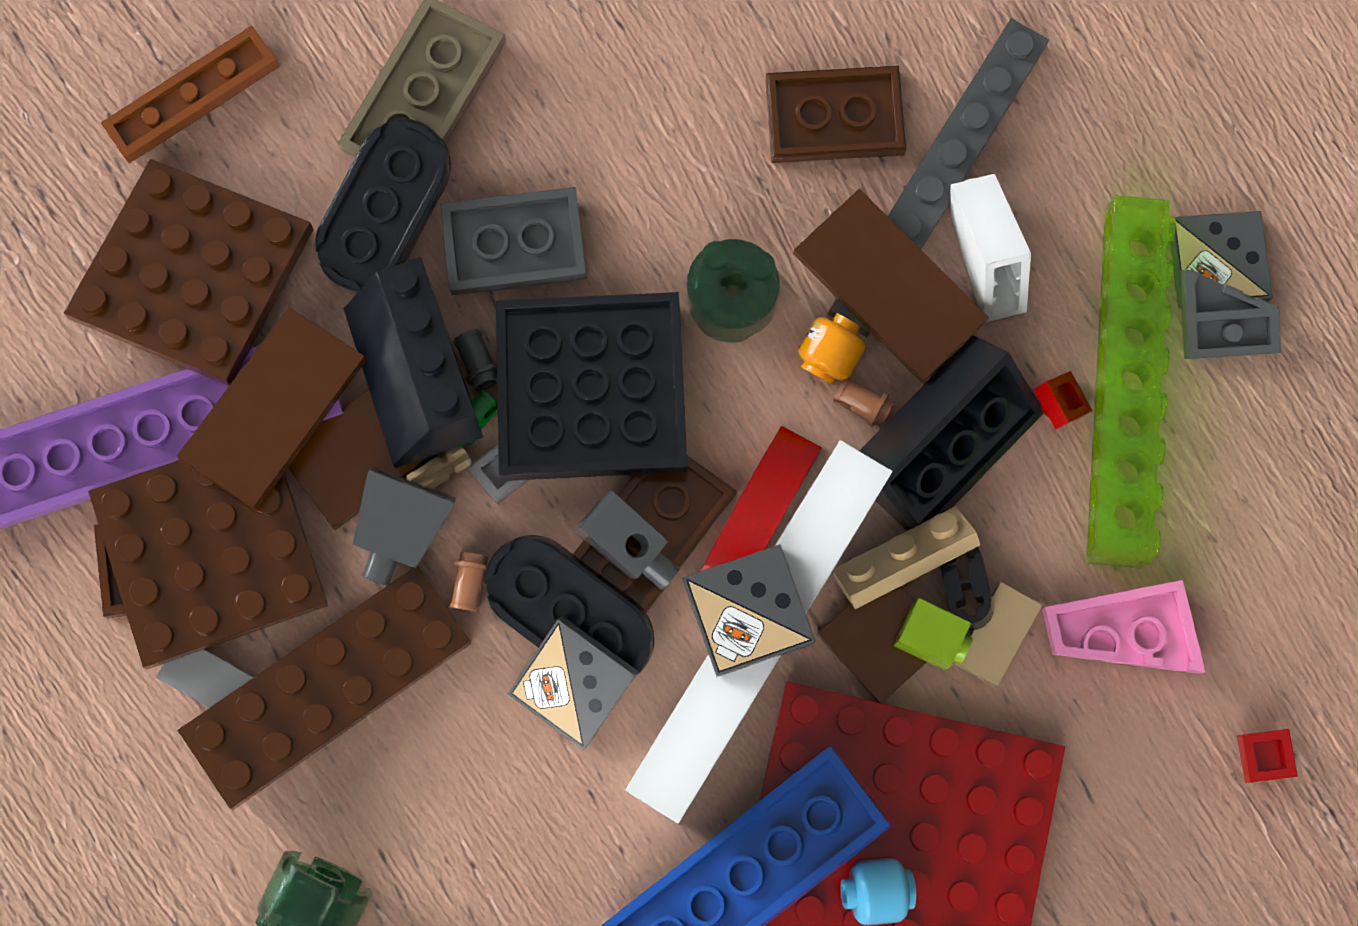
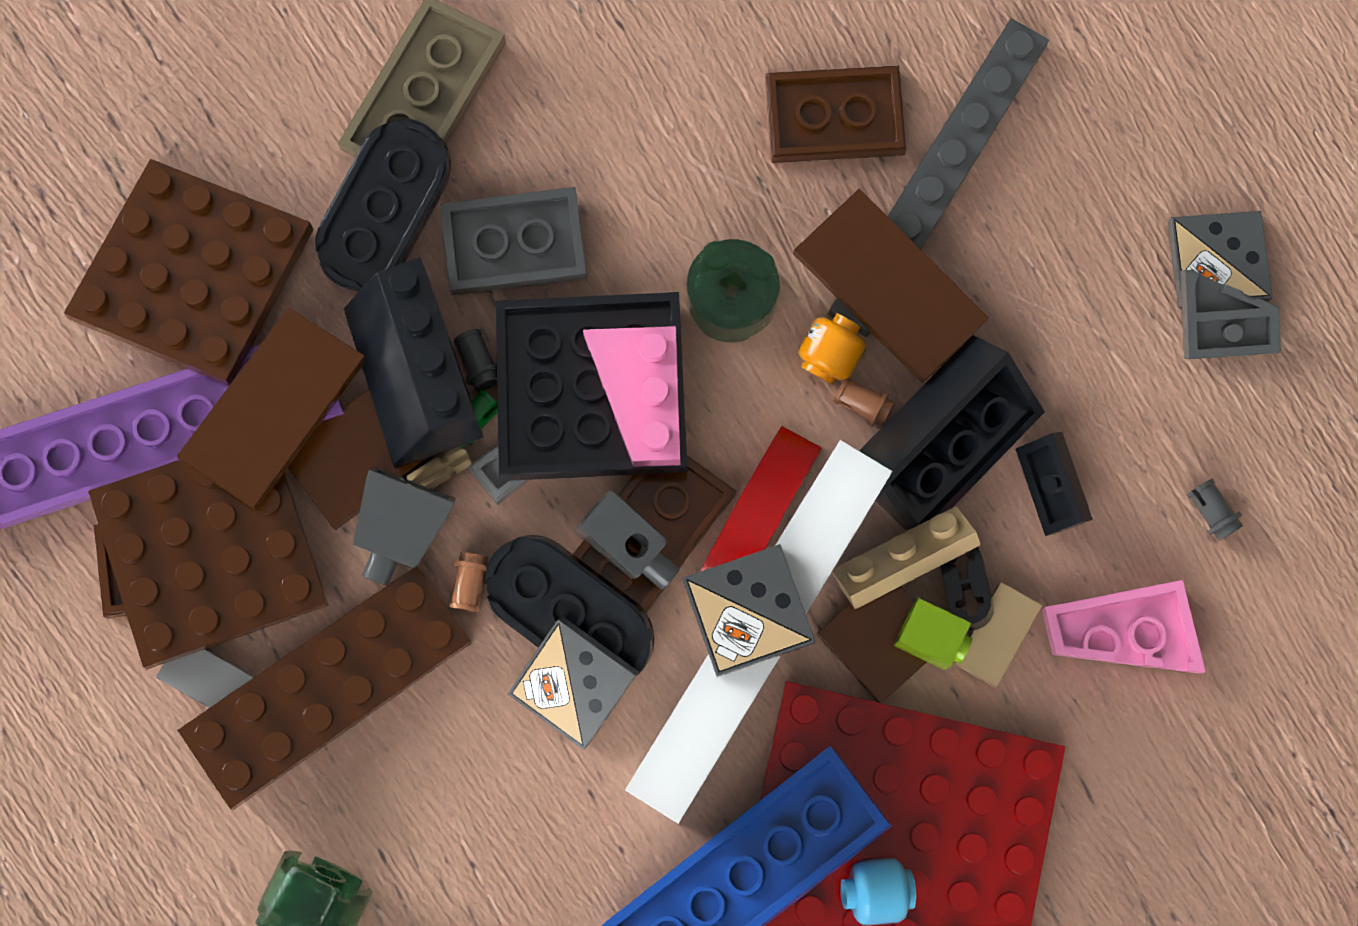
dark orange plate [101,26,280,164] -> none
white slope [950,174,1031,323] -> none
red plate [1033,371,1093,430] -> none
clear neon green brick [1086,195,1176,569] -> none
red plate [1237,729,1298,783] -> none
none -> bright pink wing [583,326,681,467]
none -> black plate [1016,432,1093,536]
none -> dark grey pin [1187,478,1243,541]

